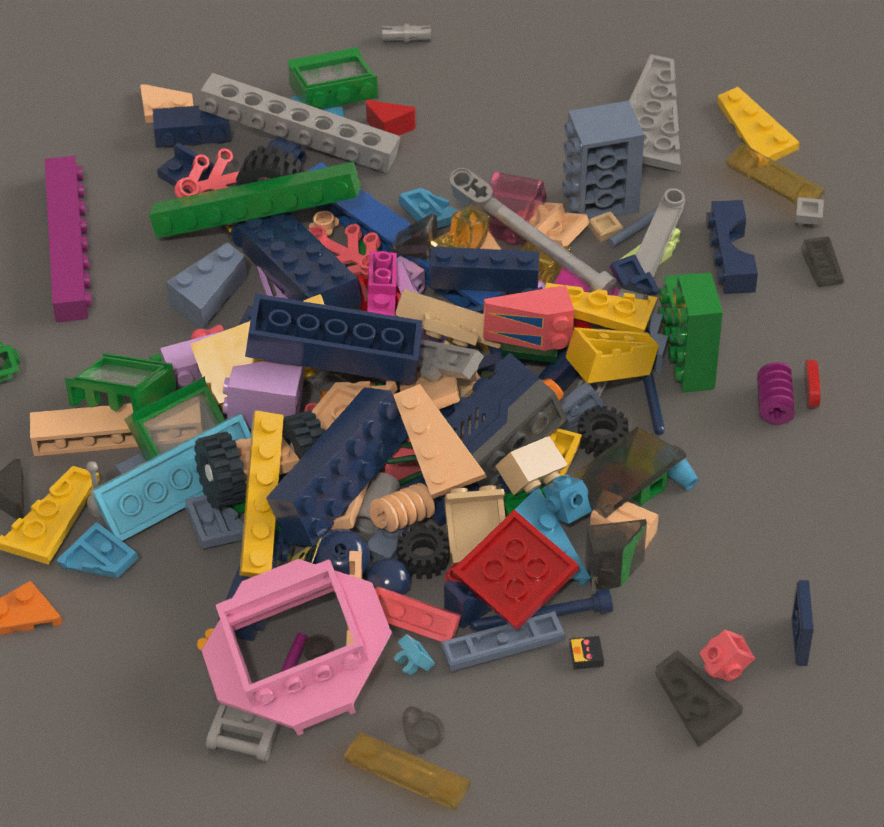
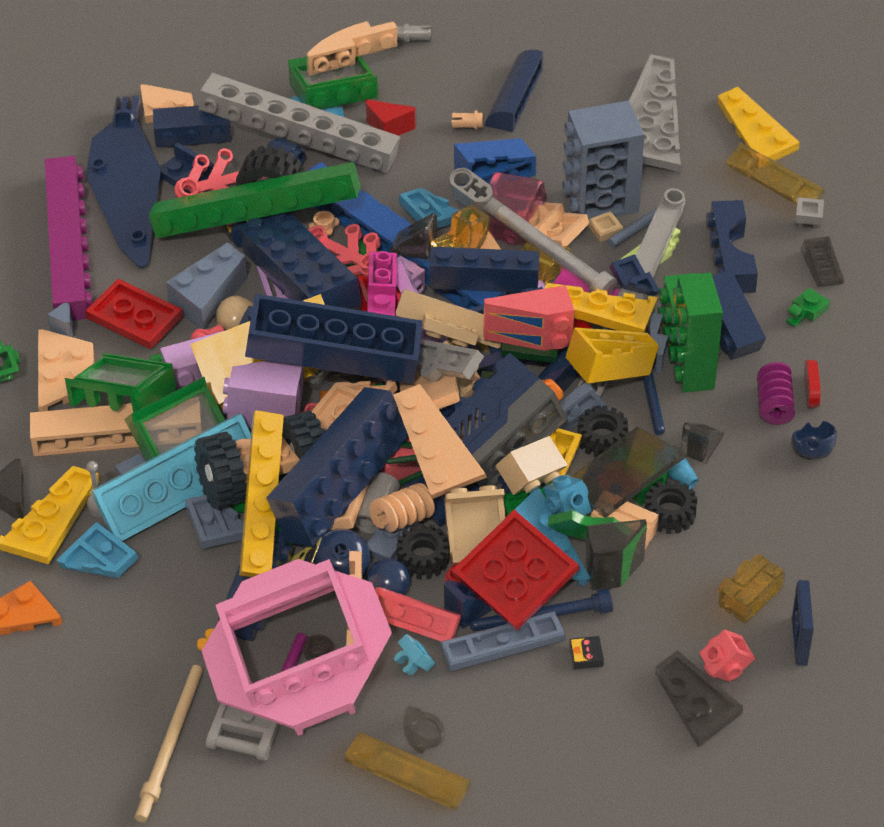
none -> light nougat wing [38,329,94,412]
none -> sand blue slope [48,303,73,337]
none -> red plate [85,279,183,350]
none -> dark blue wing [86,96,161,268]
none -> tan bar [135,665,203,822]
none -> tan hair [215,295,253,330]
none -> light nougat slope [307,21,397,76]
none -> light nougat pin [452,110,483,130]
none -> blue wedge [454,138,536,191]
none -> dark blue brick [484,50,543,132]
none -> green tile [548,510,630,542]
none -> black tyre [644,479,698,534]
none -> clear smoke slope [681,422,725,464]
none -> dark blue wedge [712,270,766,360]
none -> clear yellow brick [718,554,785,623]
none -> green plate [786,288,830,327]
none -> dark blue hair [791,421,837,459]

